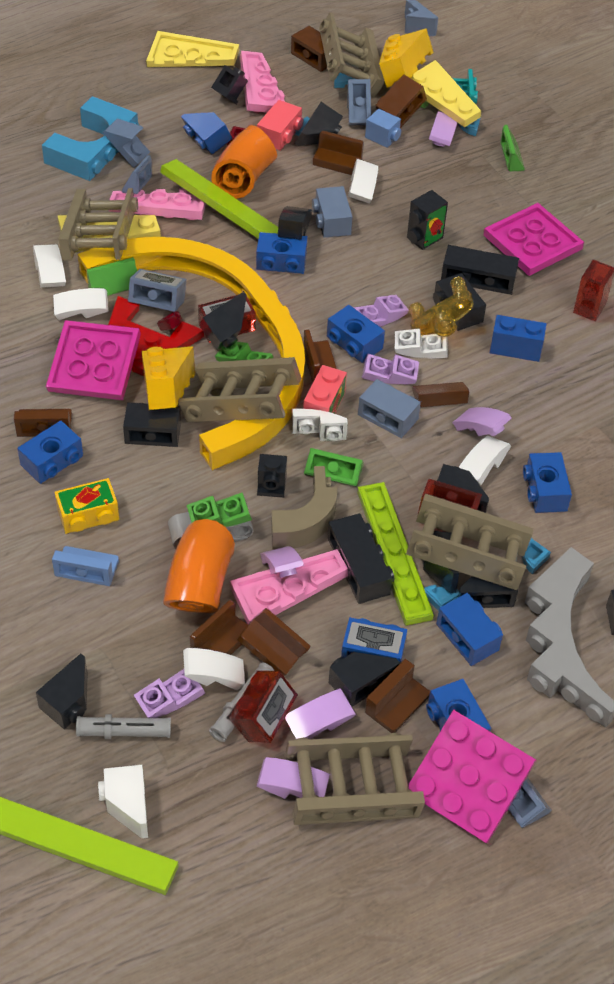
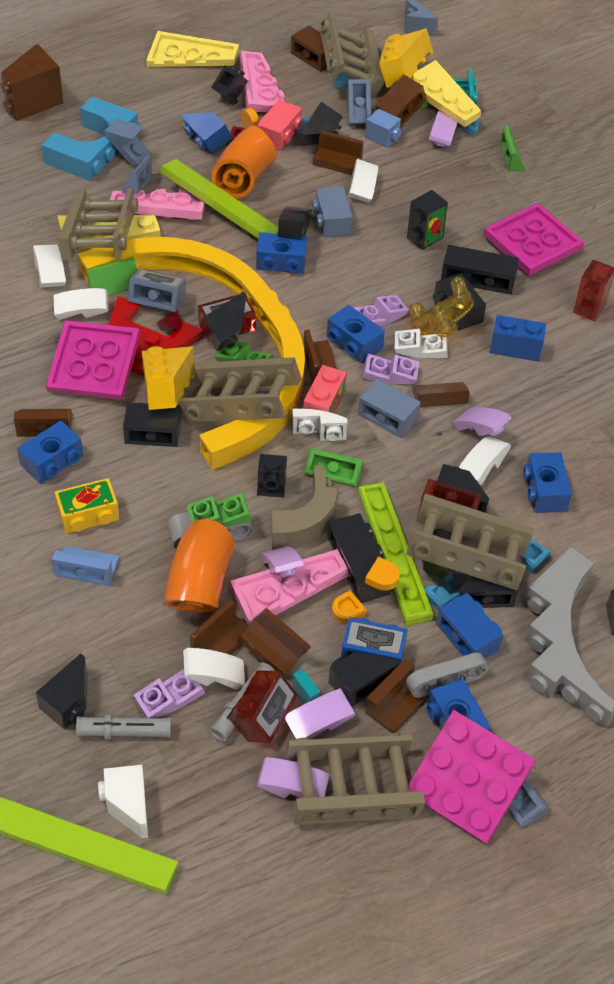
none -> reddish brown slope [0,44,64,121]
none -> light orange tile [241,108,259,128]
none -> teal tile [292,669,320,705]
none -> light orange tile [332,590,367,624]
none -> light orange tile [365,557,400,591]
none -> light grey beam [406,652,489,698]

